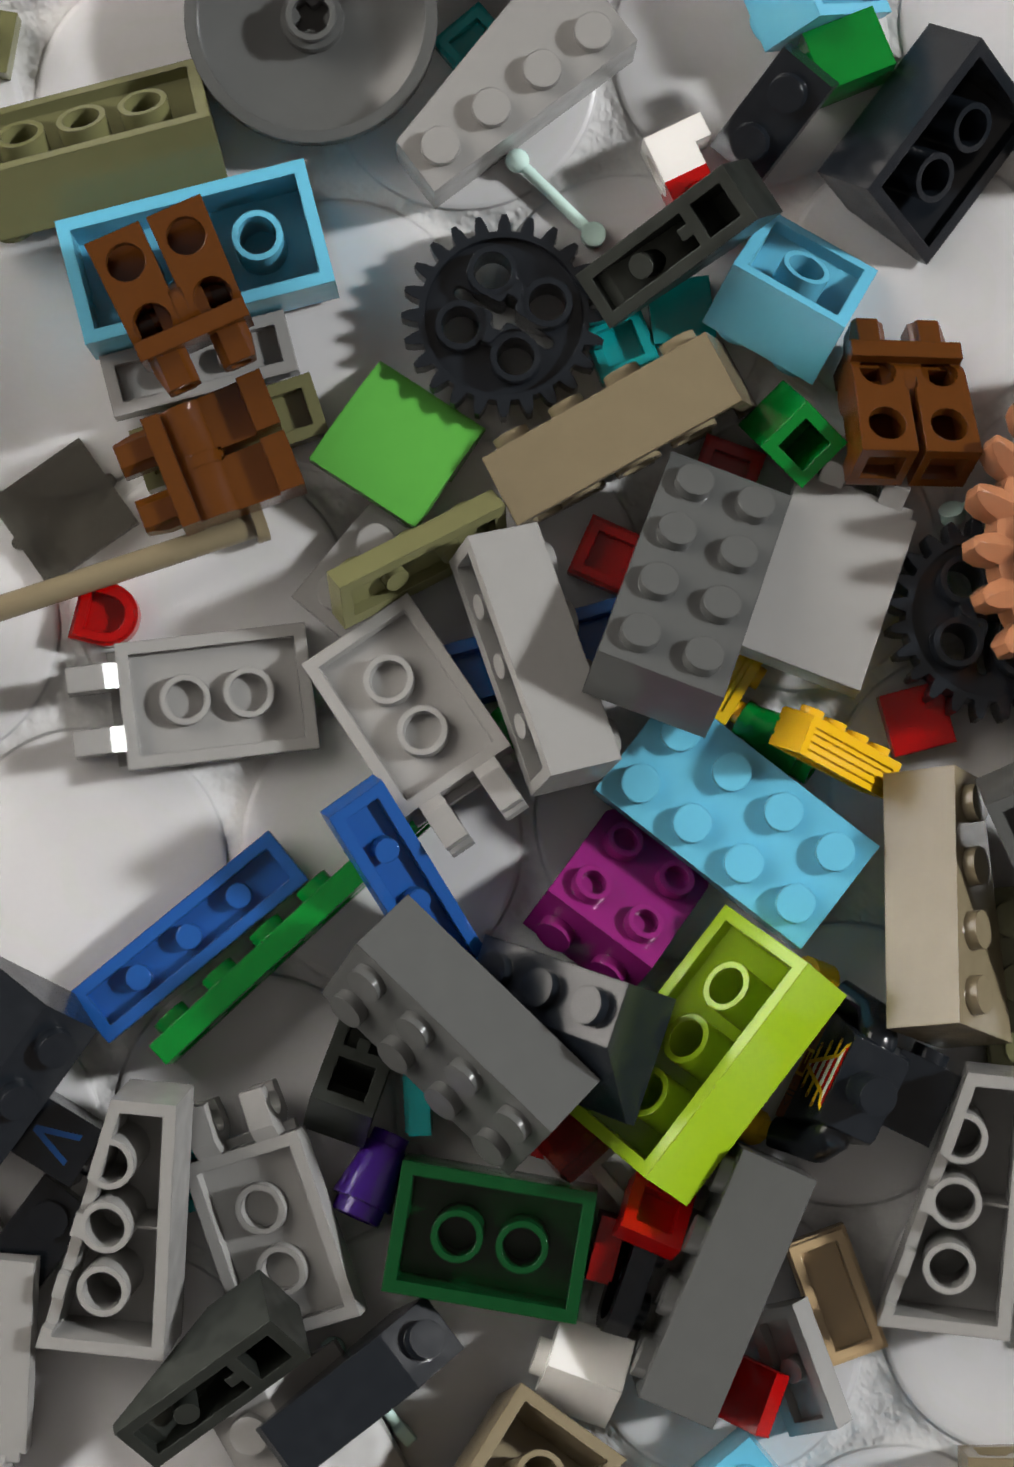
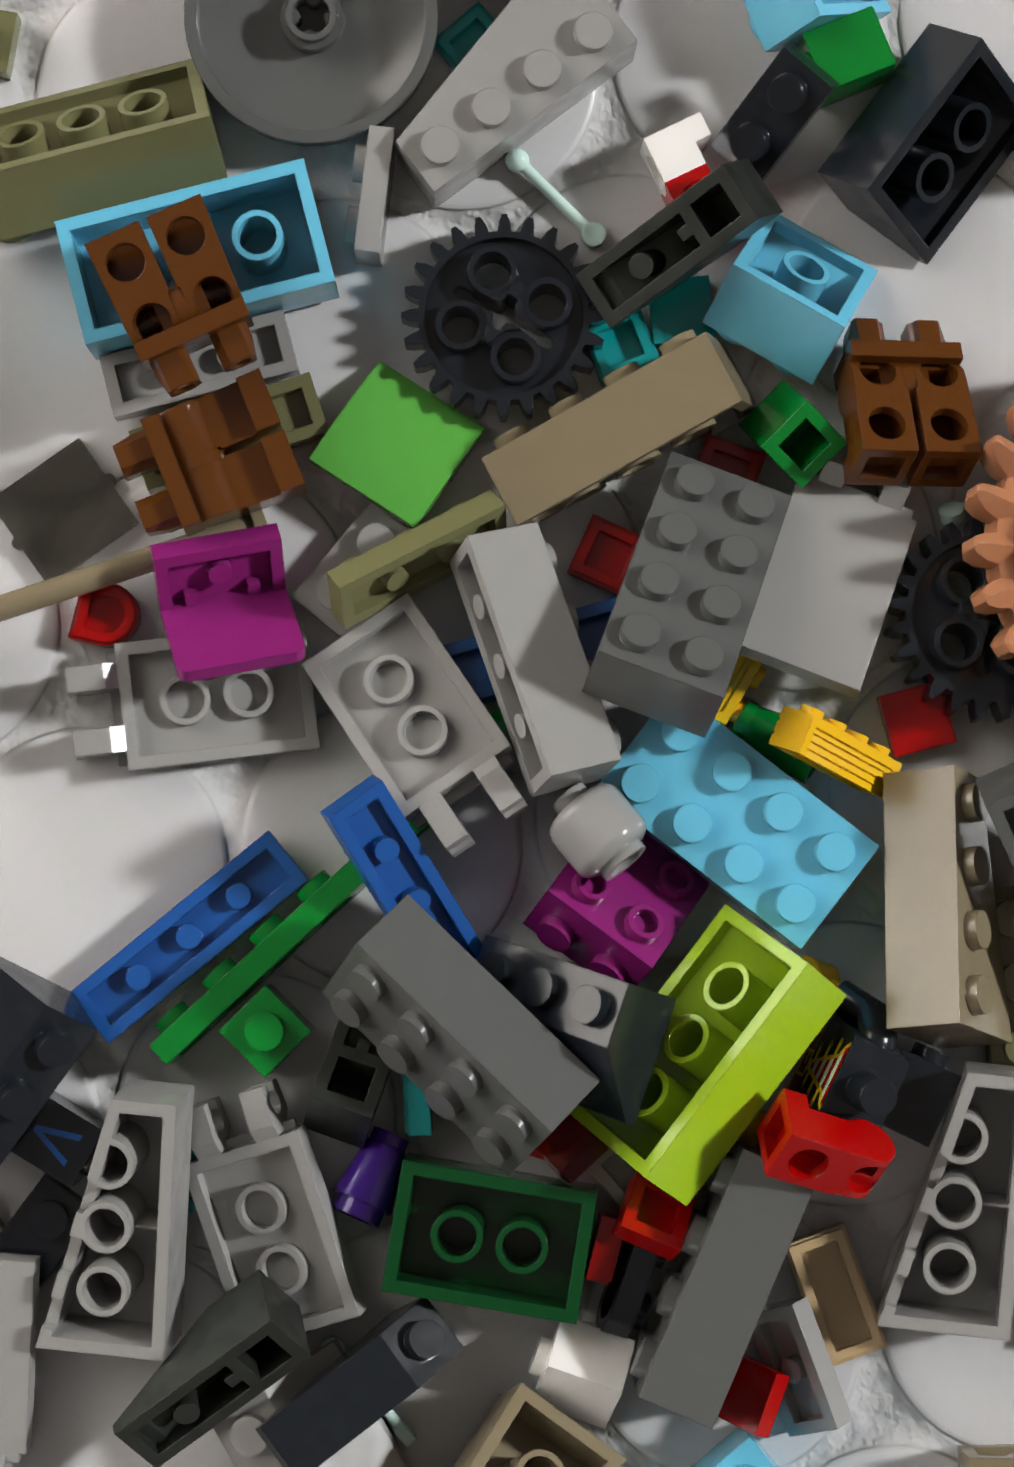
none -> magenta bracket [150,523,305,682]
none -> green brick [219,983,316,1078]
none -> light grey plate [344,125,396,267]
none -> light grey head [550,782,646,881]
none -> red leg [757,1088,896,1199]

